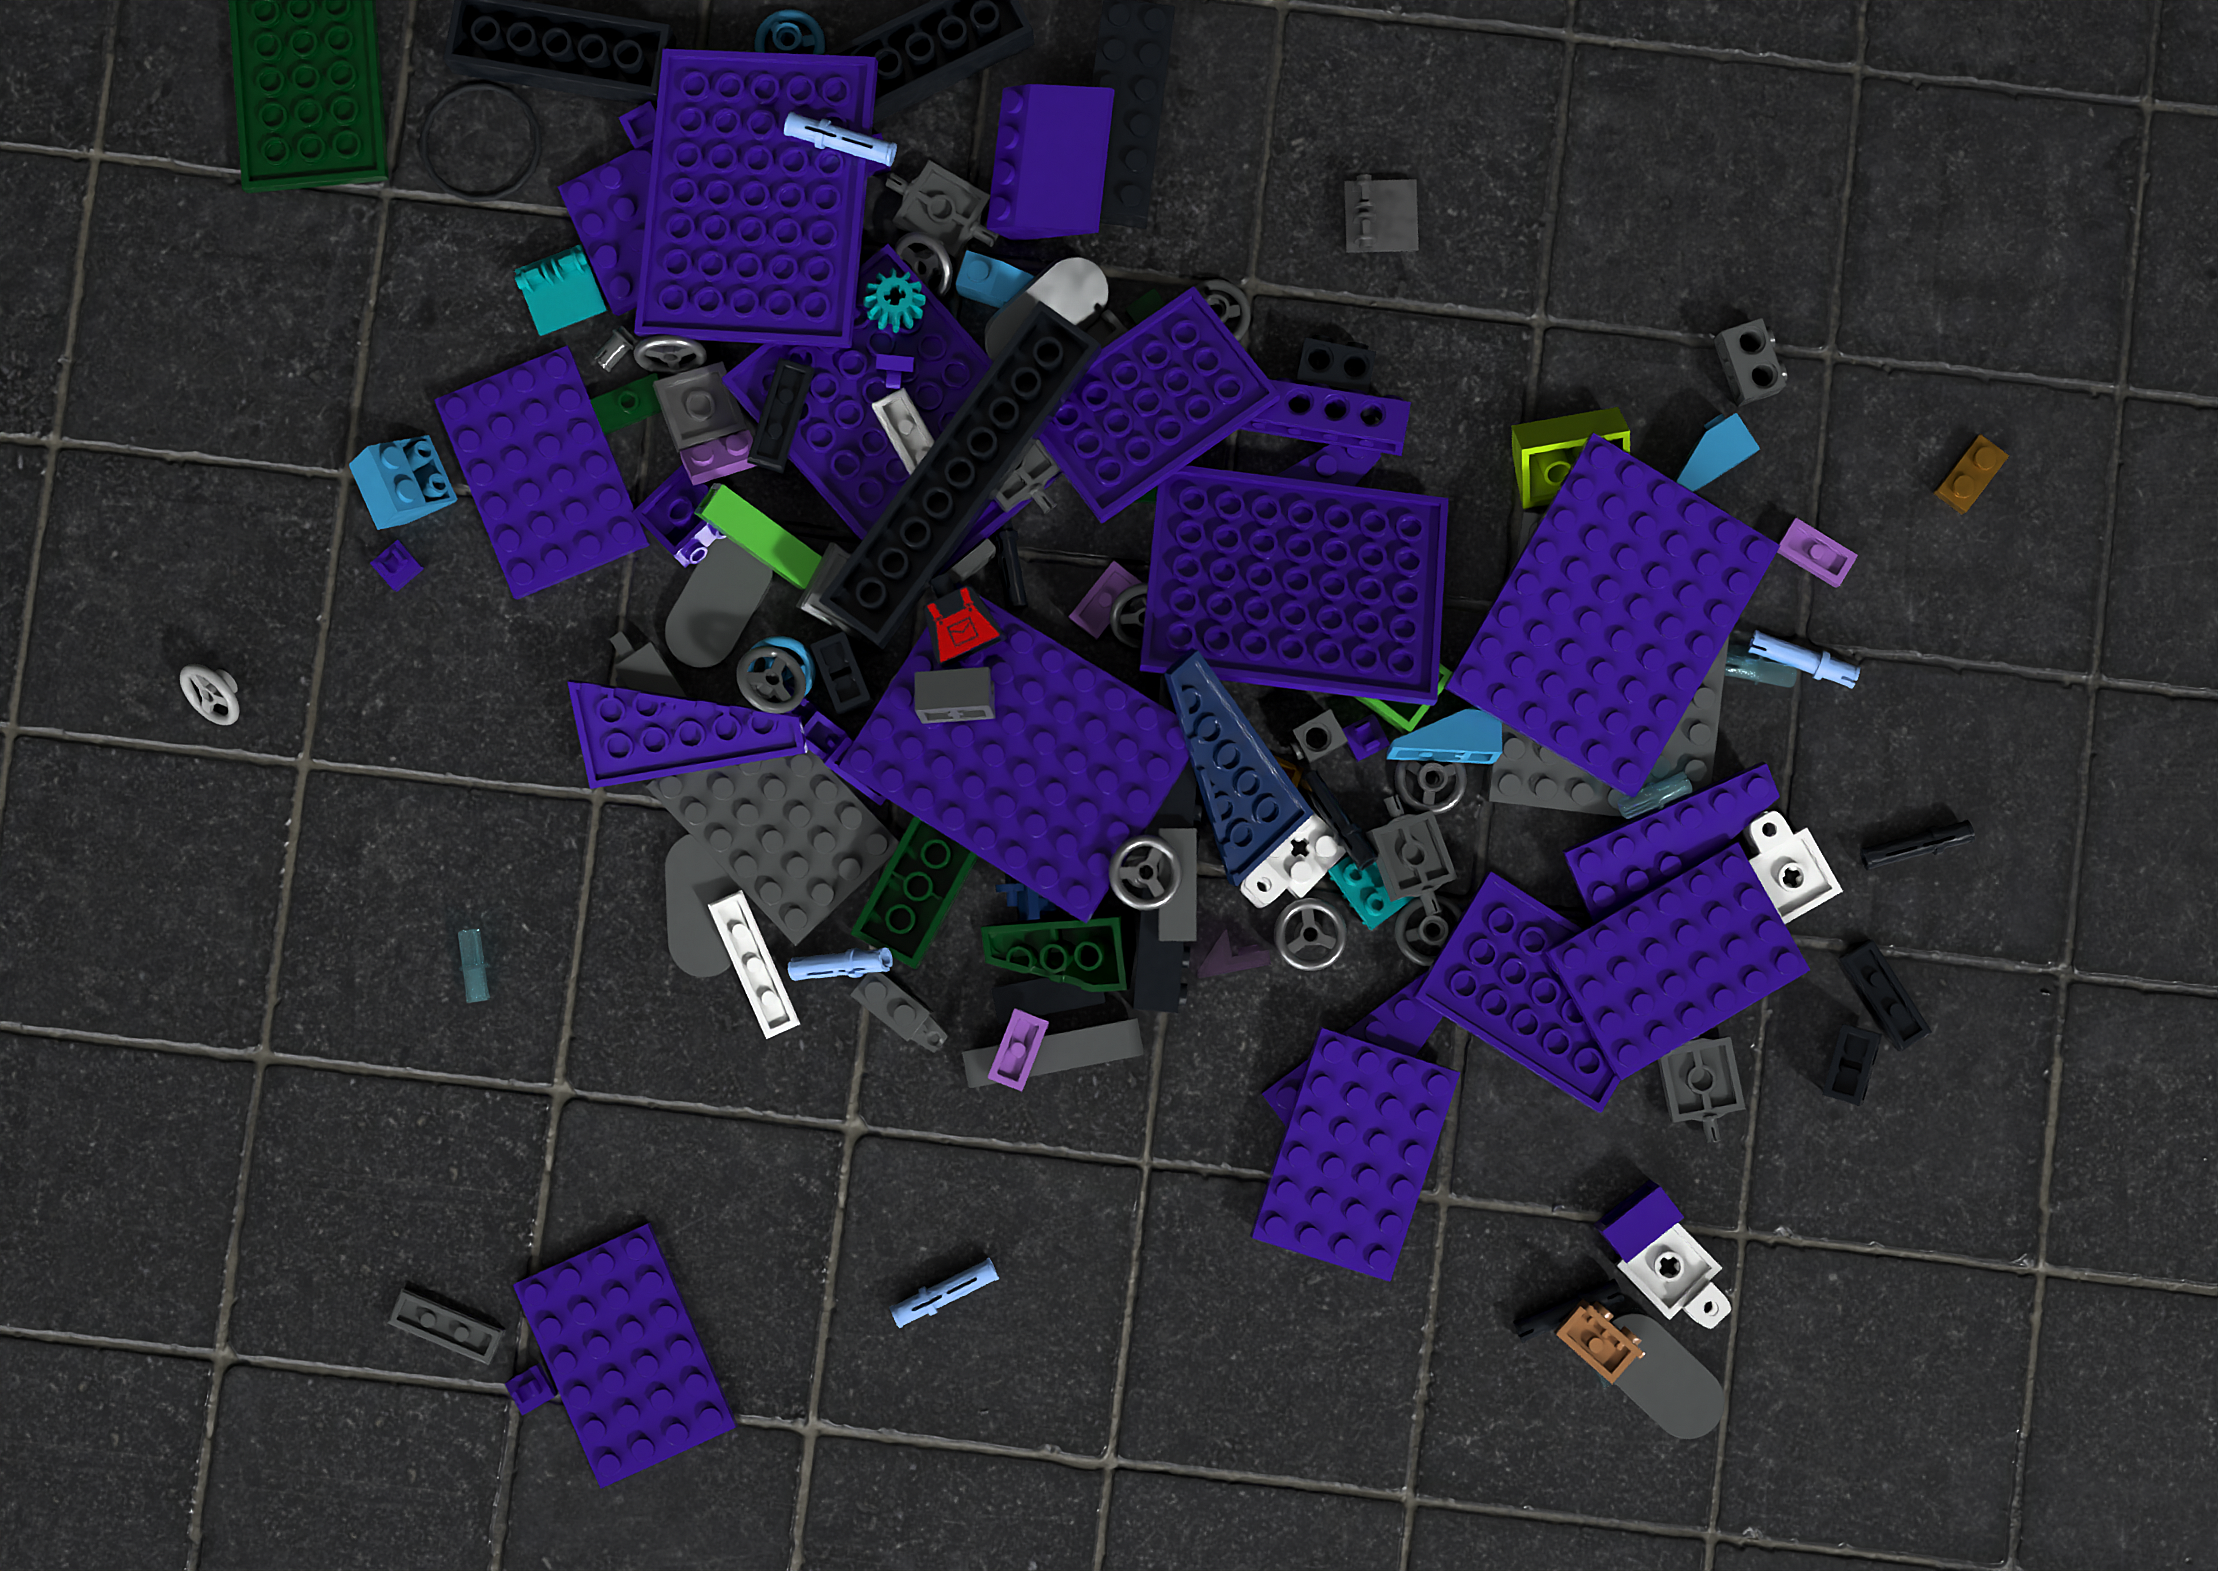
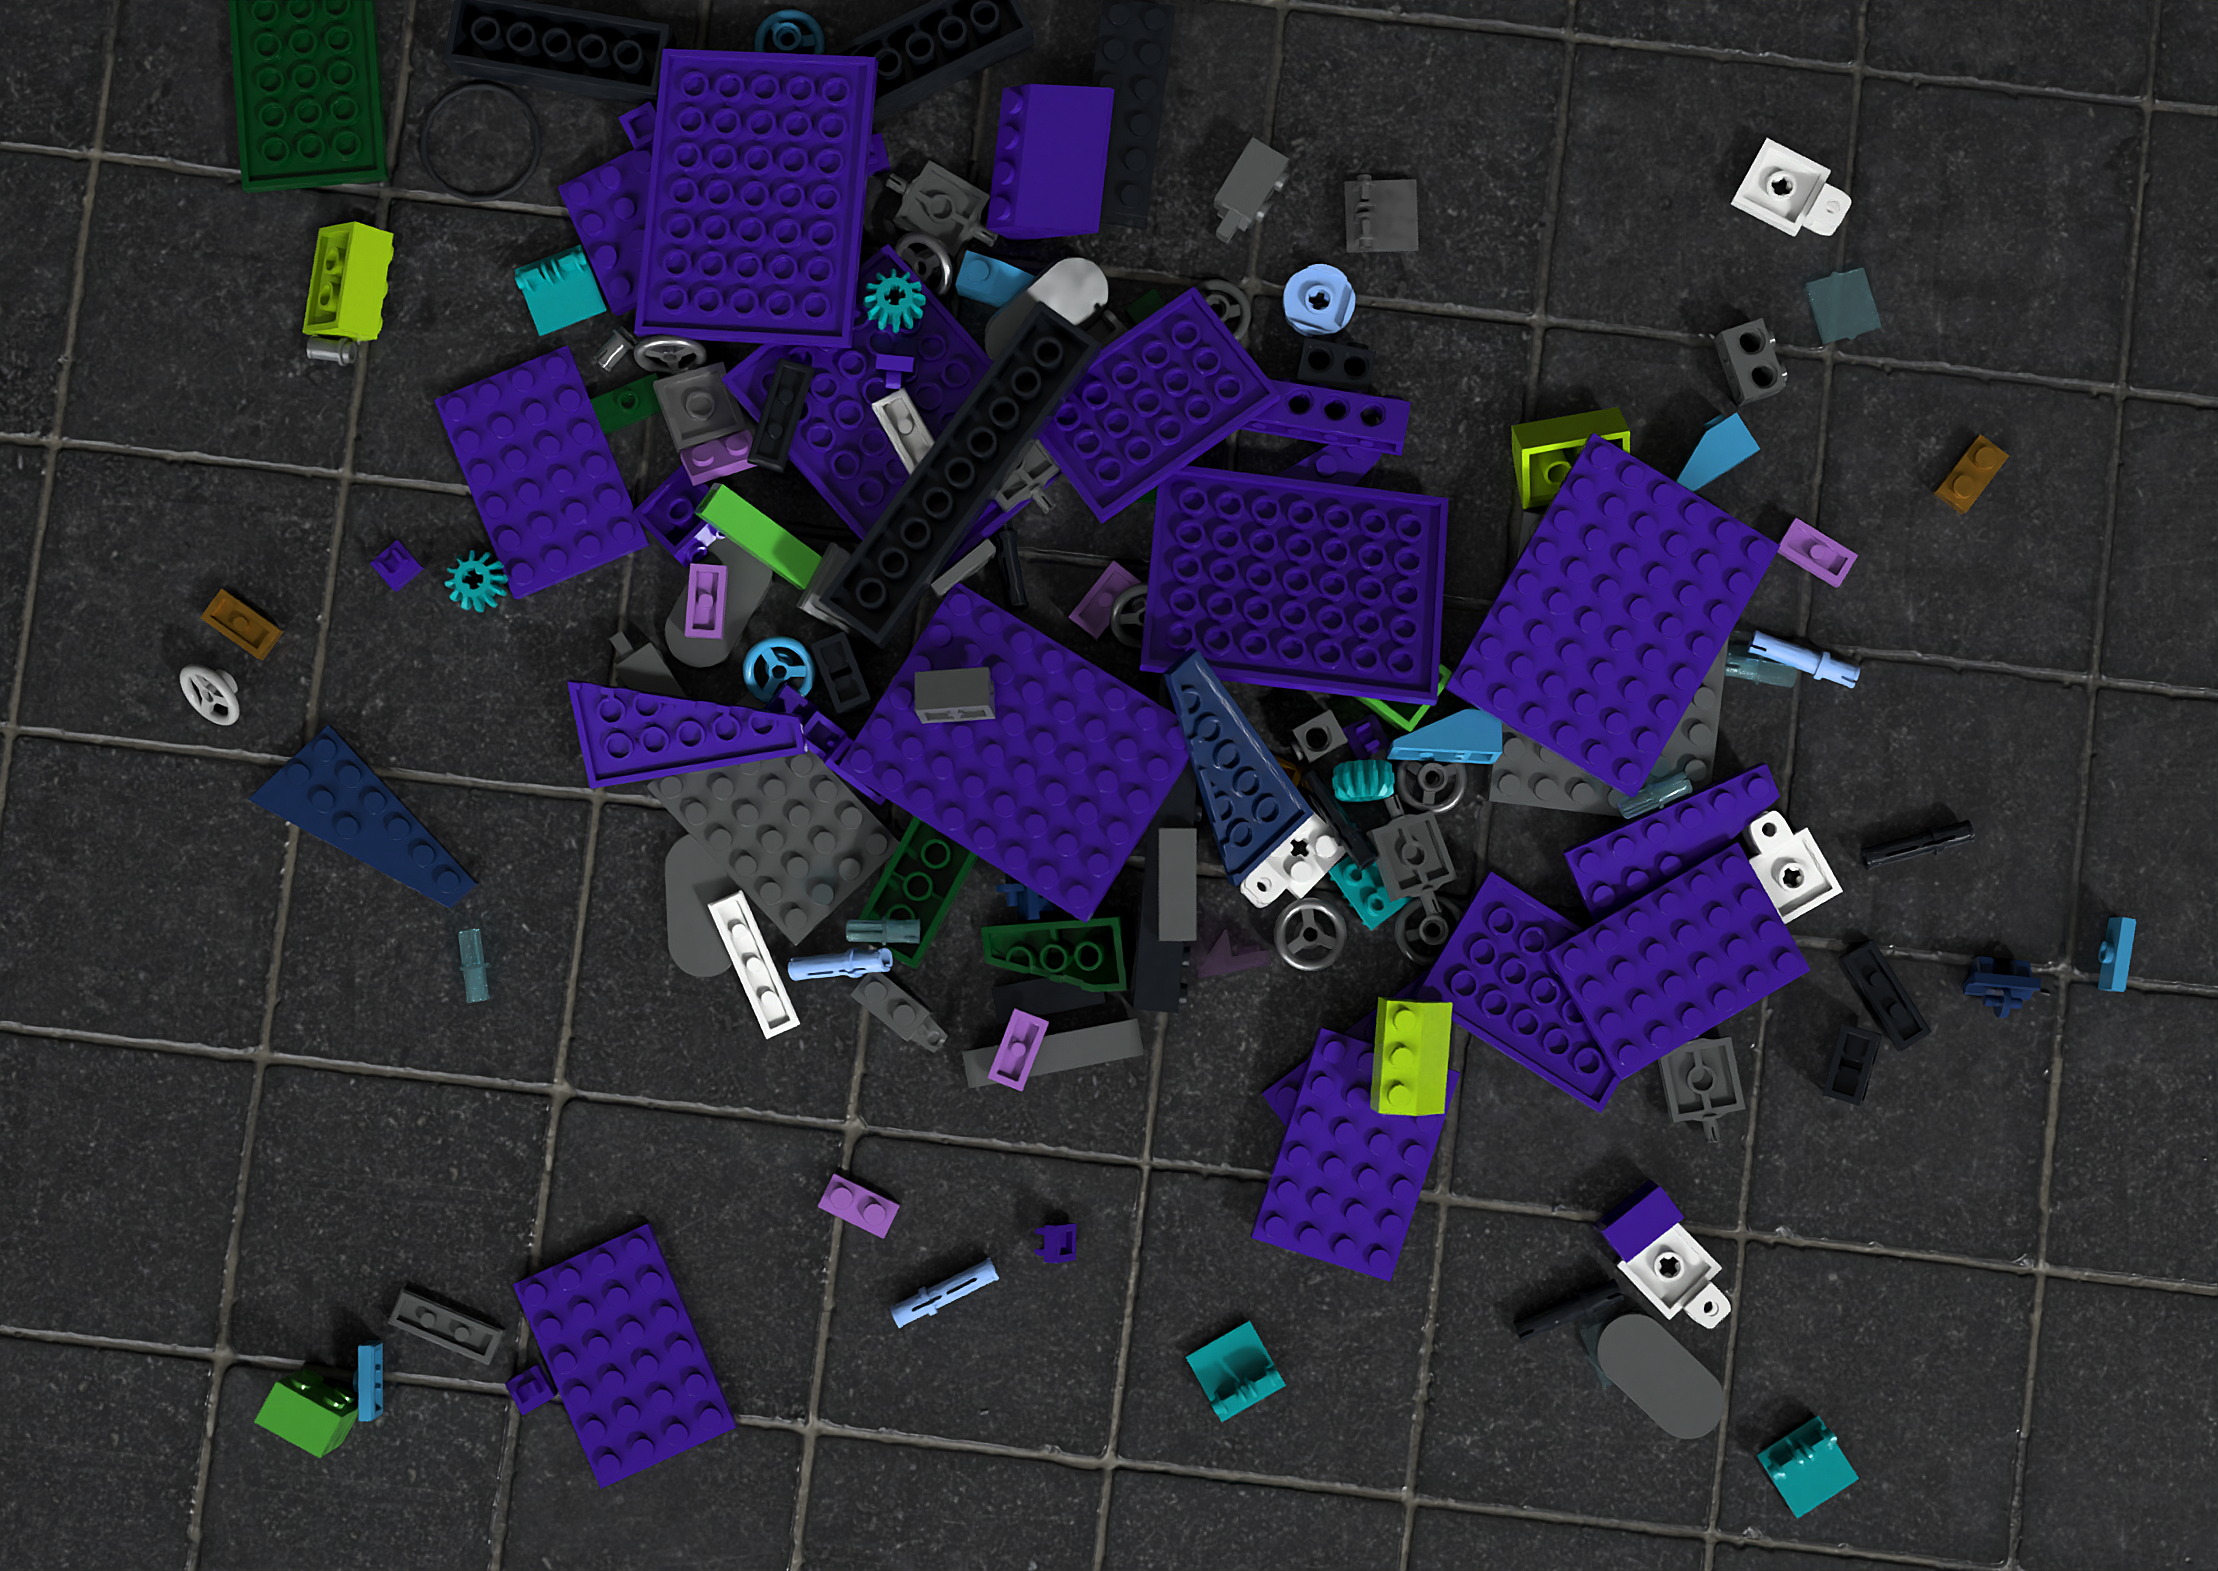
dark azure slope [349,435,458,530] -> none
dark grey piece [736,646,806,714] -> none
light blue pin [784,112,897,167] -> none
torso [923,573,1008,668] -> none
flat silver piece [1109,835,1183,910] -> none
medium nougat bracket [1554,1299,1645,1384] -> none
none -> pearl gold plate [200,588,284,661]
none -> dark blue wing [248,725,479,908]
none -> bright green brick [254,1369,358,1458]
none -> lime slope [303,221,394,342]
none -> dark grey pin [307,336,357,366]
none -> dark azure plate [353,1340,383,1421]
none -> teal gear [444,550,508,612]
none -> medium lavender plate [685,563,729,640]
none -> medium lavender plate [818,1172,901,1239]
none -> clear light blue axle [846,916,920,946]
none -> dark purple tile [1034,1222,1077,1263]
none -> teal hinge [1186,1320,1286,1422]
none -> dark grey hinge [1213,137,1291,244]
none -> light blue plate [1282,264,1355,338]
none -> teal gear [1332,759,1395,802]
none -> lime slope [1370,997,1453,1116]
none -> white plate [1731,138,1852,237]
none -> teal hinge [1756,1415,1859,1519]
none -> clear light blue piece [1805,267,1882,344]
none -> dark blue hips [1962,956,2041,1018]
none -> dark azure plate [2098,917,2136,992]

